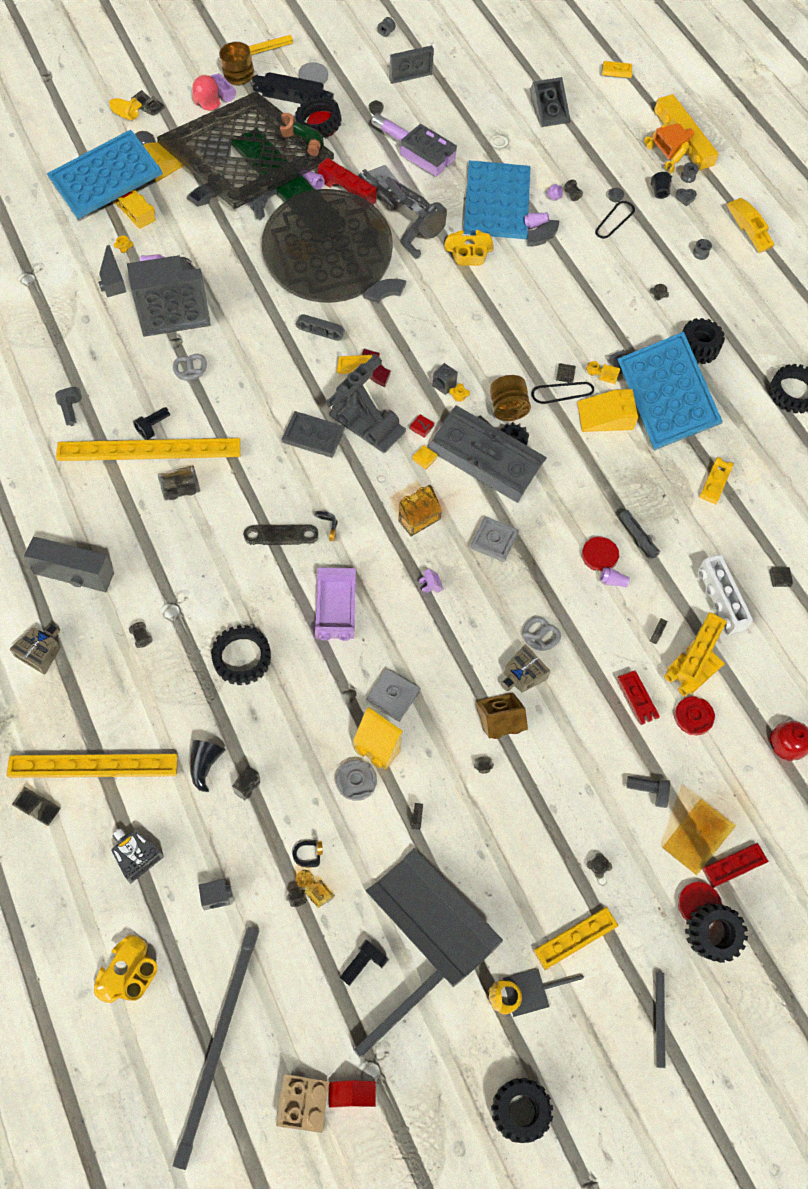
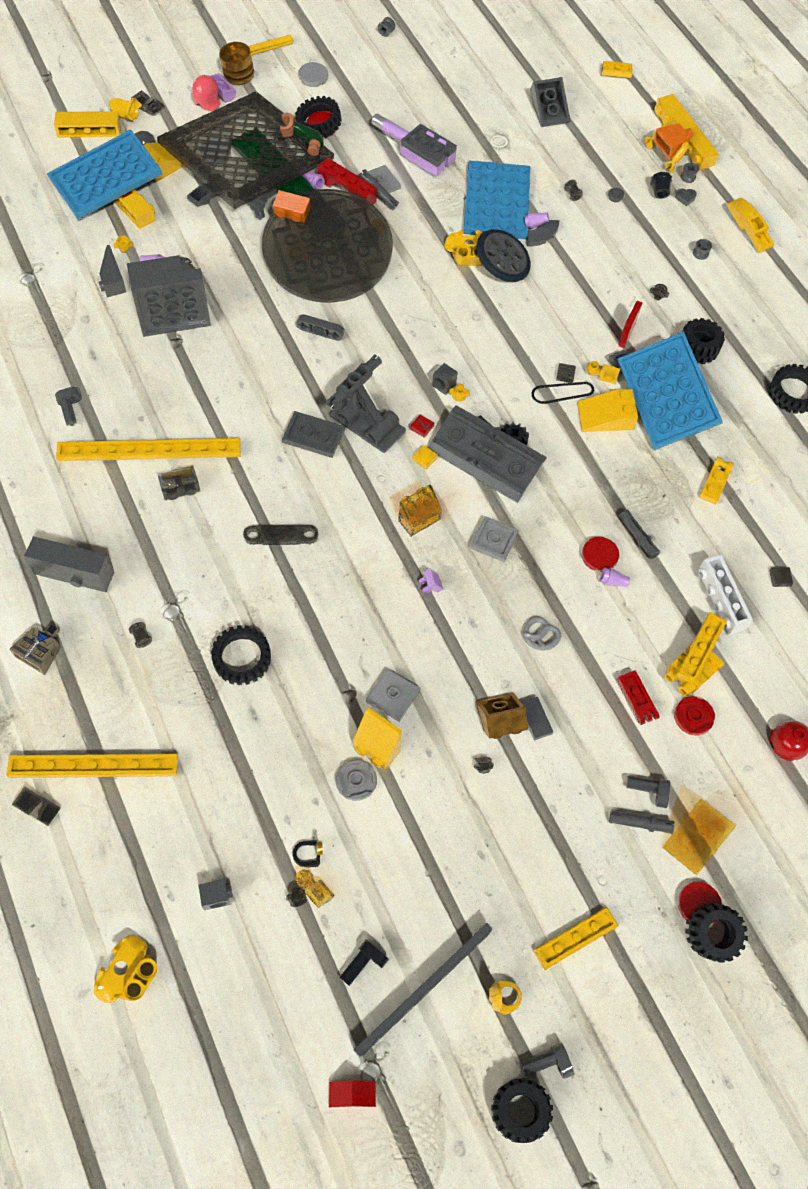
torso [111,828,164,884] -> none
black piece [133,407,170,440] -> none
dark grey piece [172,927,260,1170] -> none
light grey piece [173,354,207,381] -> none
black hat [190,740,226,792] -> none
clear smoke piece [232,765,261,801] -> none
black hinge [252,72,334,104] -> none
tan plate [276,1075,329,1133] -> none
black piece [314,511,338,541] -> none
lavender panel [315,567,356,641] -> none
yellow tile [337,355,372,374] -> none
dark red tile [362,348,391,387] -> none
dark grey tile [364,279,406,303] -> none
dark grey hinge [365,848,503,987] -> none
clear smoke plate [369,100,384,115] -> none
dark grey plate [384,176,447,259] -> none
dark grey plate [389,45,434,84] -> none
clear smoke tile [412,803,423,830] -> none
pearl gold wheel [490,375,531,421] -> none
dark tan torso [501,644,551,692] -> none
dark grey piece [502,969,584,1017] -> none
lavender plate [546,184,563,201] -> none
clear smoke plate [587,853,612,879] -> none
black piece [595,201,635,239] -> none
clear smoke tile [649,618,668,644] -> none
dark grey bar [655,972,666,1068] -> none
red tile [702,842,769,888] -> none
none -> yellow brick [54,111,121,138]
none -> orange brick [273,190,311,223]
none -> wedge [476,229,531,282]
none -> dark grey tile [521,696,553,741]
none -> dark grey piece [521,1042,575,1079]
none -> dark grey pin [609,810,675,834]
none -> red tile [618,300,643,348]

